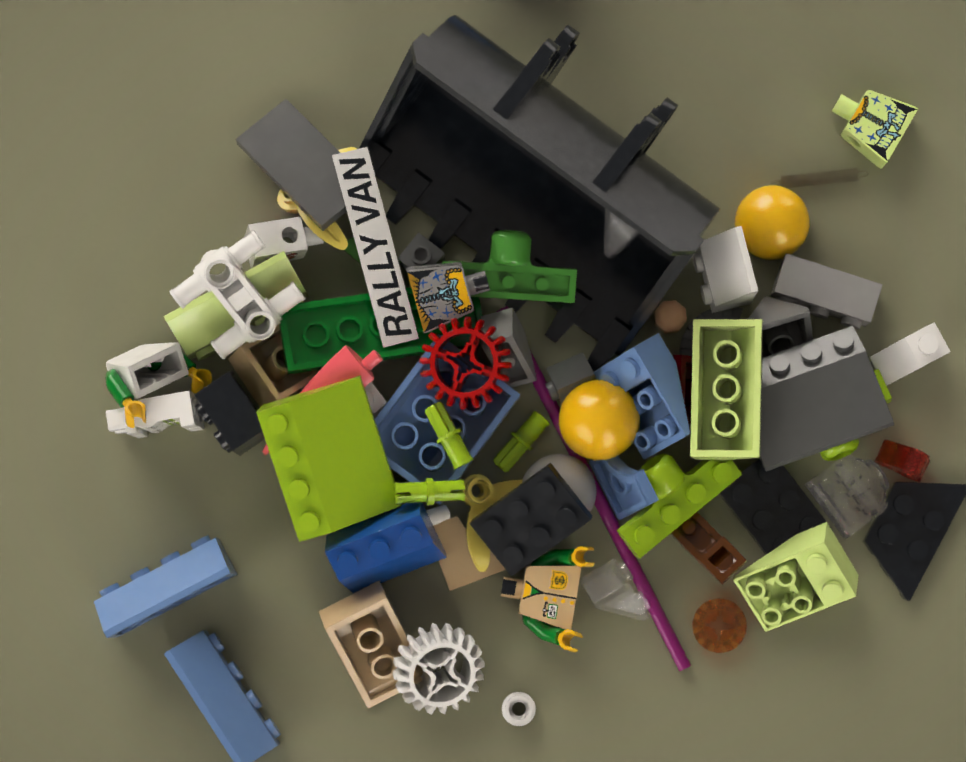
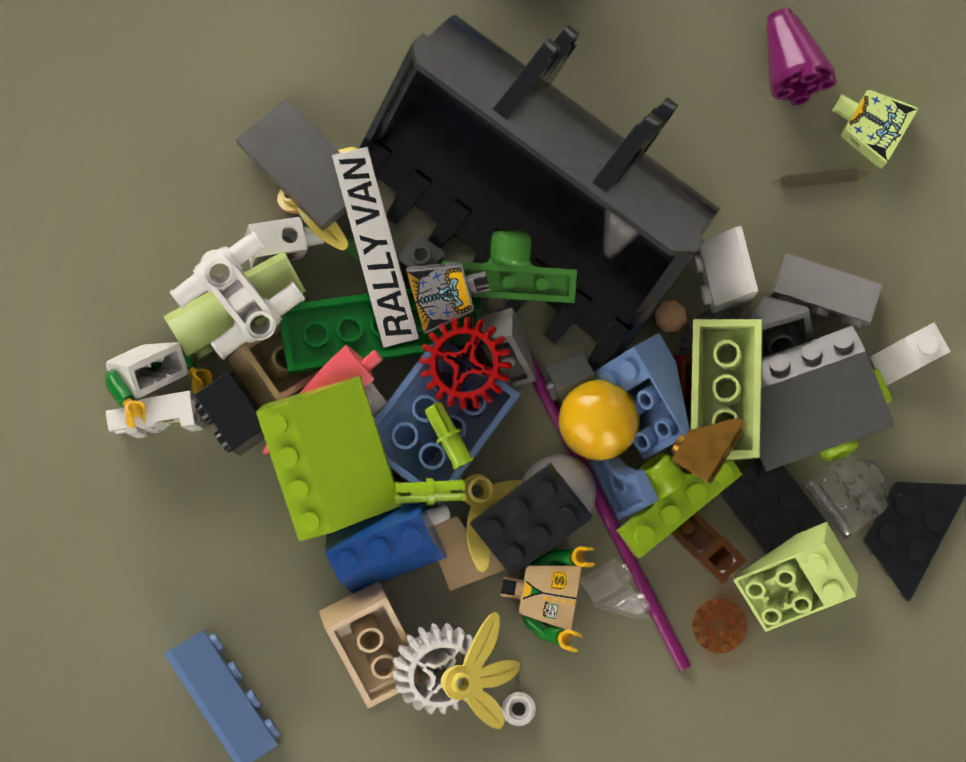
medium blue slope [94,535,238,638] -> none
lime axle [493,411,550,472] -> none
yellow piece [734,185,810,260] -> none
clear red piece [874,439,930,482] -> none
none -> light yellow plant [441,612,520,729]
none -> pearl gold slope [671,418,747,484]
none -> magenta cone [766,8,837,106]

